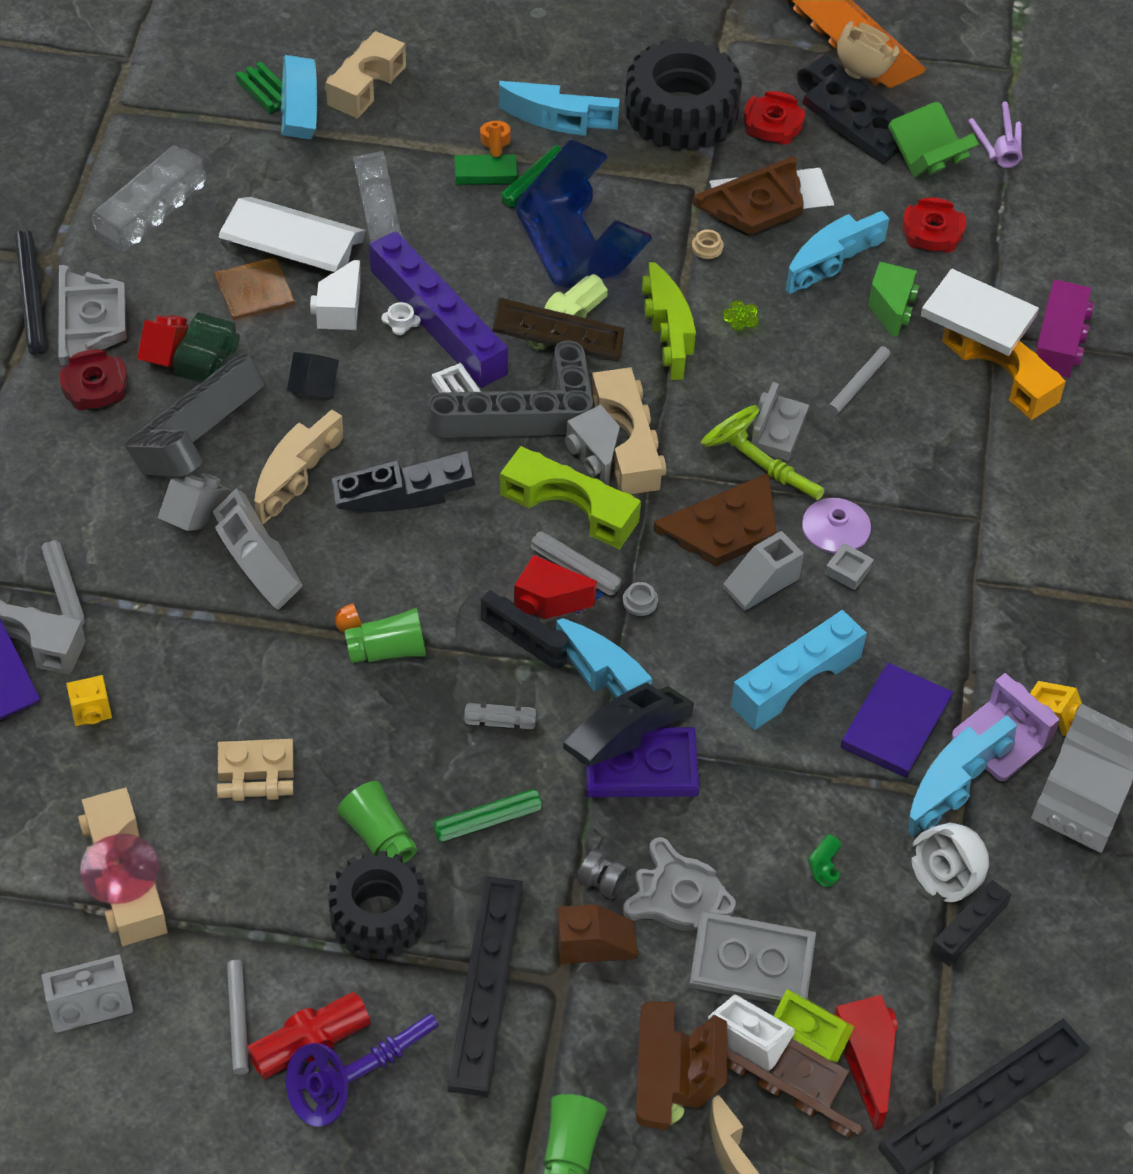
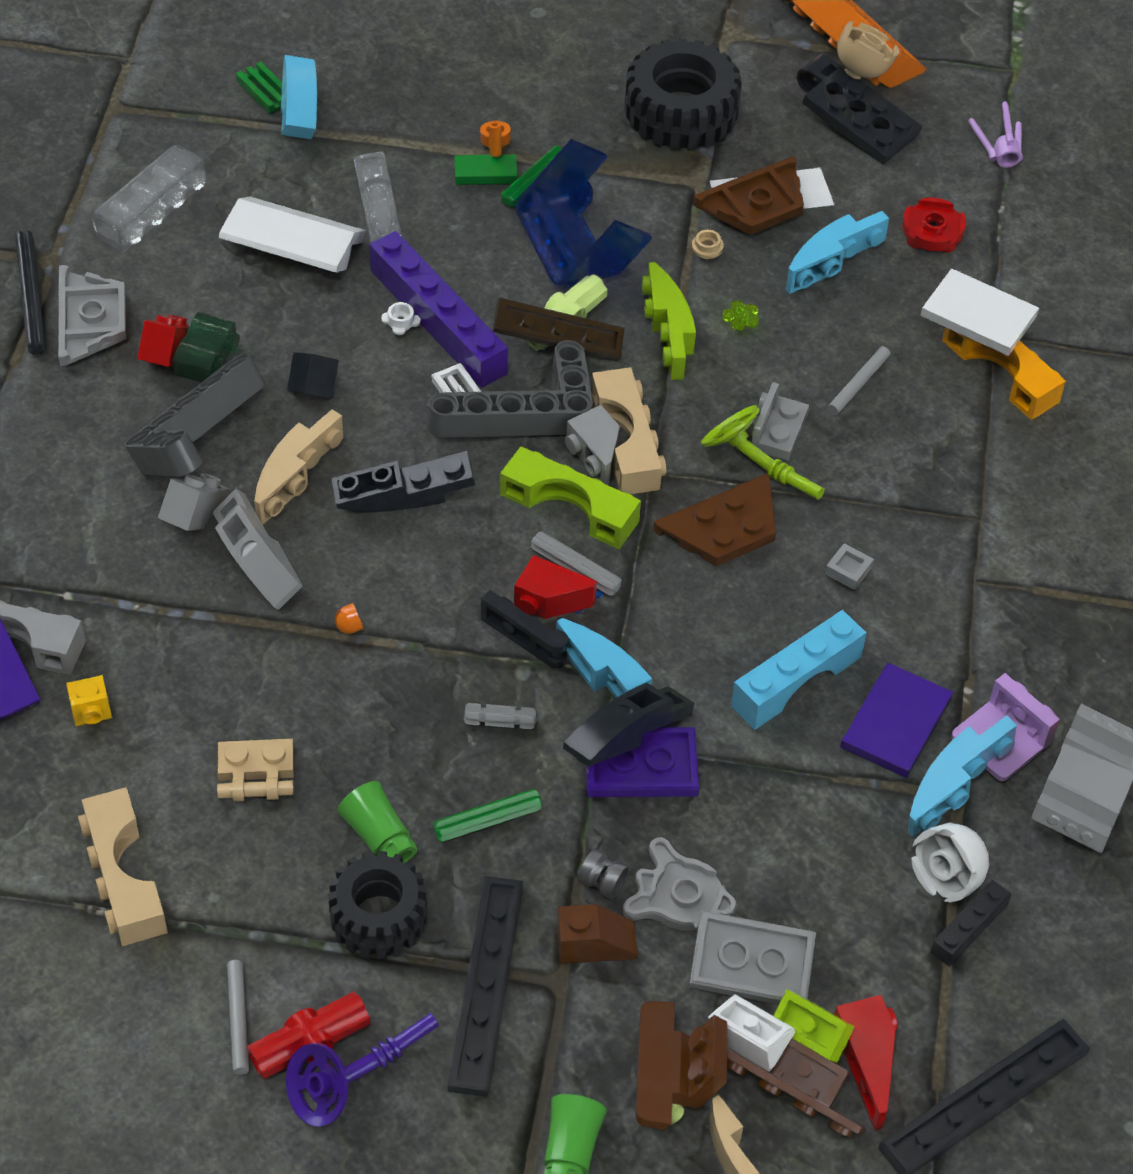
light grey bracket [41,954,133,1033] -> none
light grey axle [42,540,85,626] -> none
dark red plate [59,349,128,410] -> none
clear pink dish [80,834,159,904] -> none
clear orange piece [214,257,295,320] -> none
white slope [310,260,361,330] -> none
tan arch [325,31,406,118] -> none
bright green plant [345,607,426,663] -> none
medium azure slope [499,81,620,136] -> none
light grey plate [623,582,658,616] -> none
light grey slope [723,531,804,611] -> none
red plate [744,91,805,145] -> none
lavender dish [802,498,871,554] -> none
green arm [808,834,841,887] -> none
bright green slope [868,262,920,337] -> none
bright green bracket [889,102,978,177] -> none
yellow bracket [1030,681,1082,737] -> none
magenta brick [1035,279,1095,378] -> none

